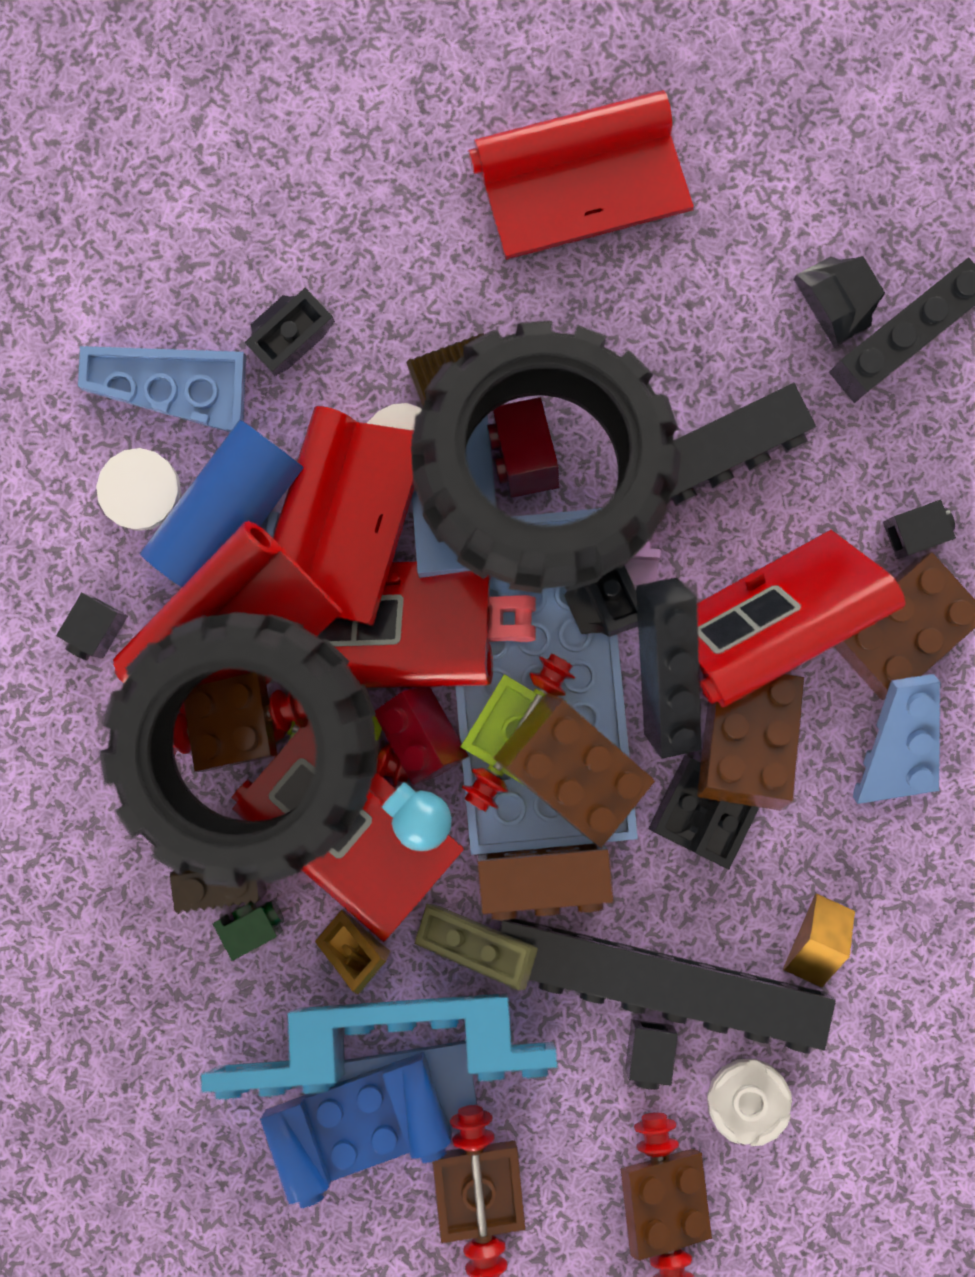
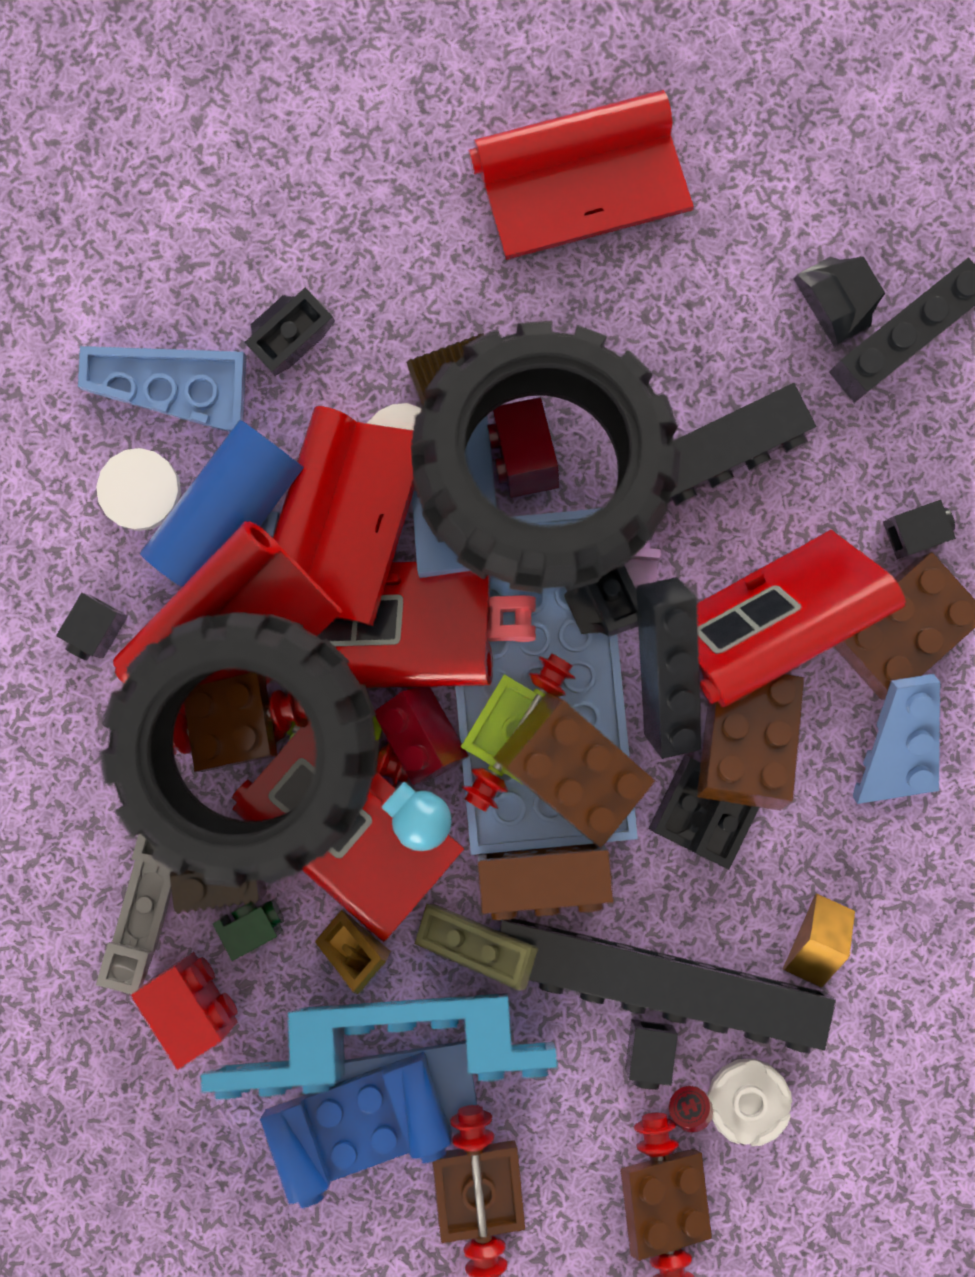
none -> light grey slope [96,834,173,994]
none -> red brick [130,952,238,1070]
none -> dark red tile [669,1085,713,1133]

